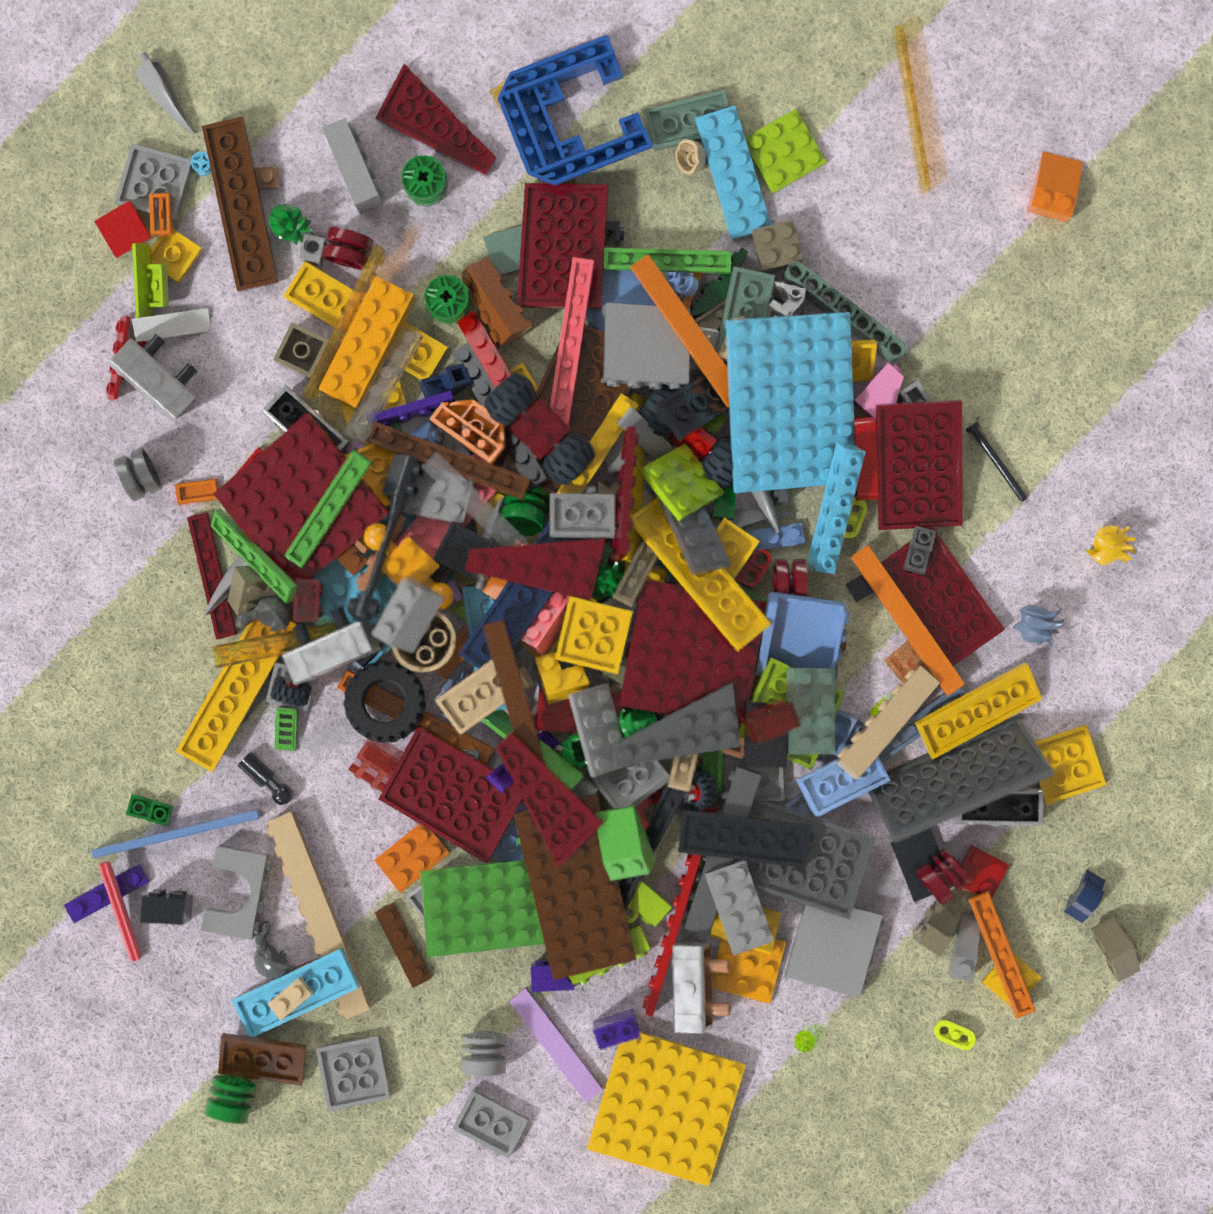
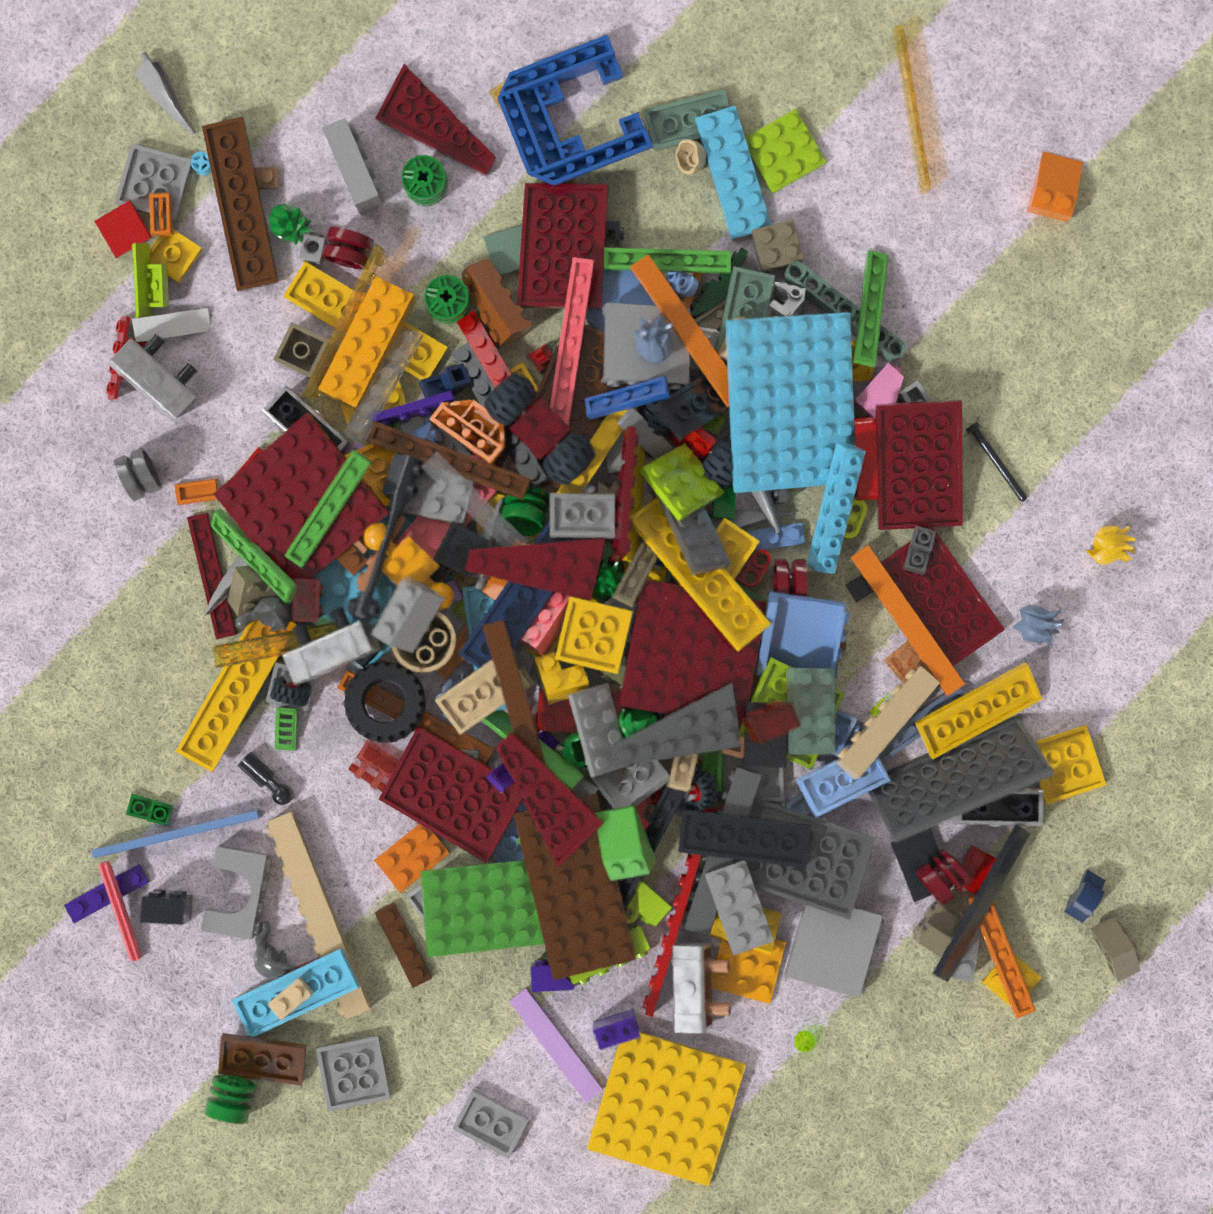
light grey wheel [461,1031,506,1076] -> none
neon yellow plate [933,1019,976,1050] -> none
none -> red tile [528,344,553,374]
none -> blue tile [585,376,670,420]
none -> sand blue hair [633,315,674,364]
none -> bright green tile [854,250,889,367]
none -> black tile [933,824,1030,983]

